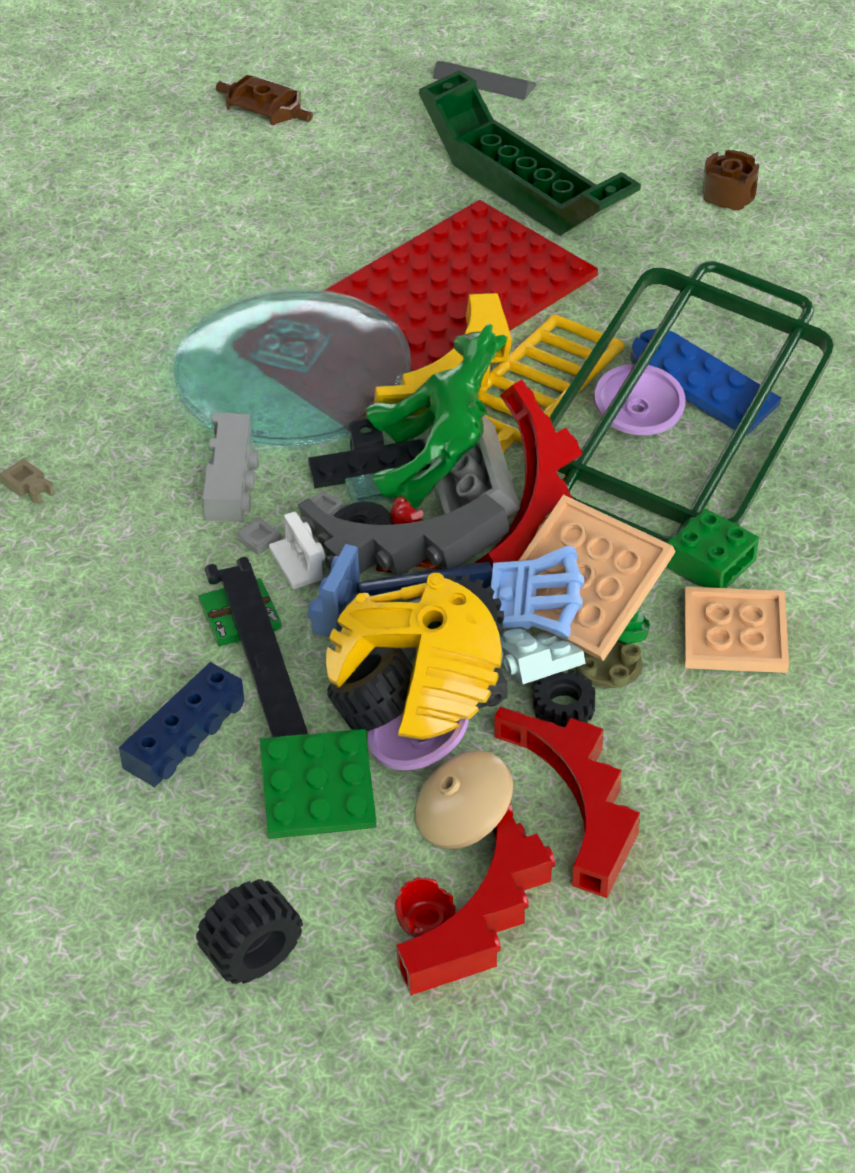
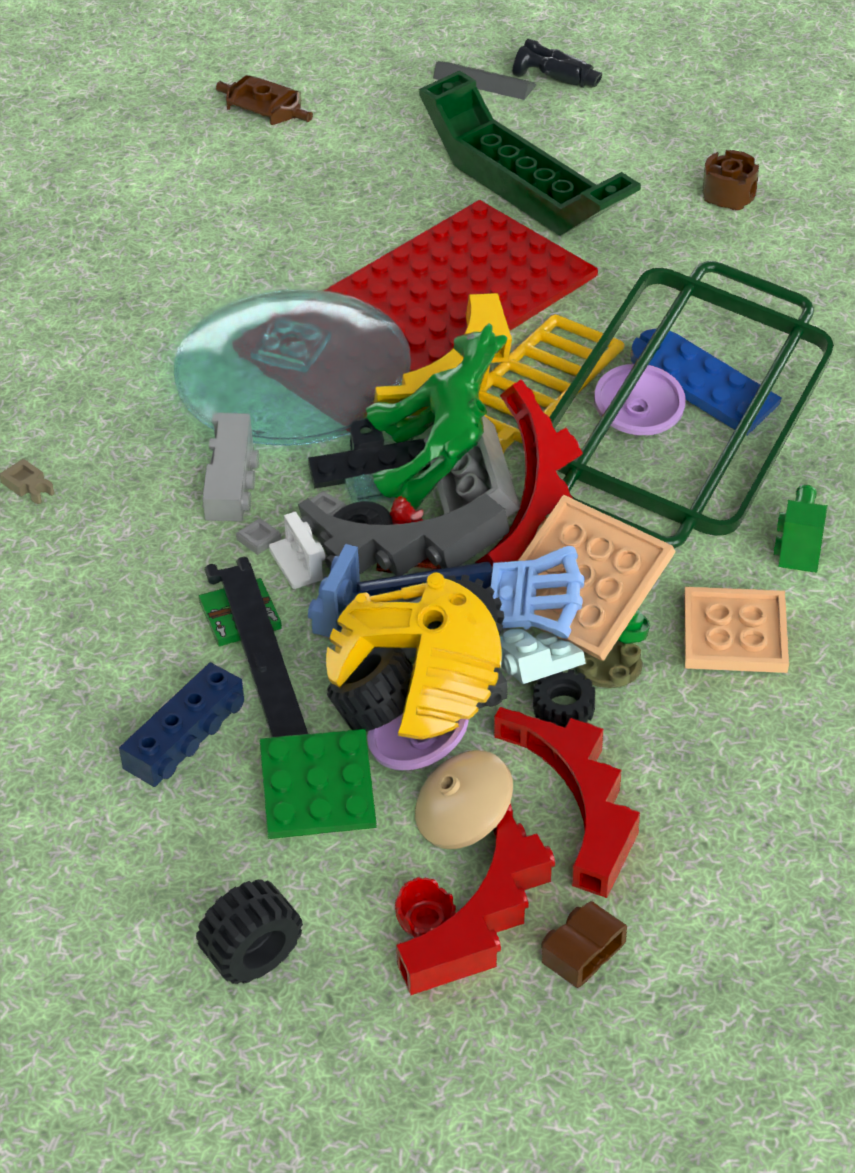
green brick [666,508,759,588] -> none
none -> black piece [512,38,602,88]
none -> reddish brown brick [541,901,627,988]
none -> green brick [773,485,828,573]

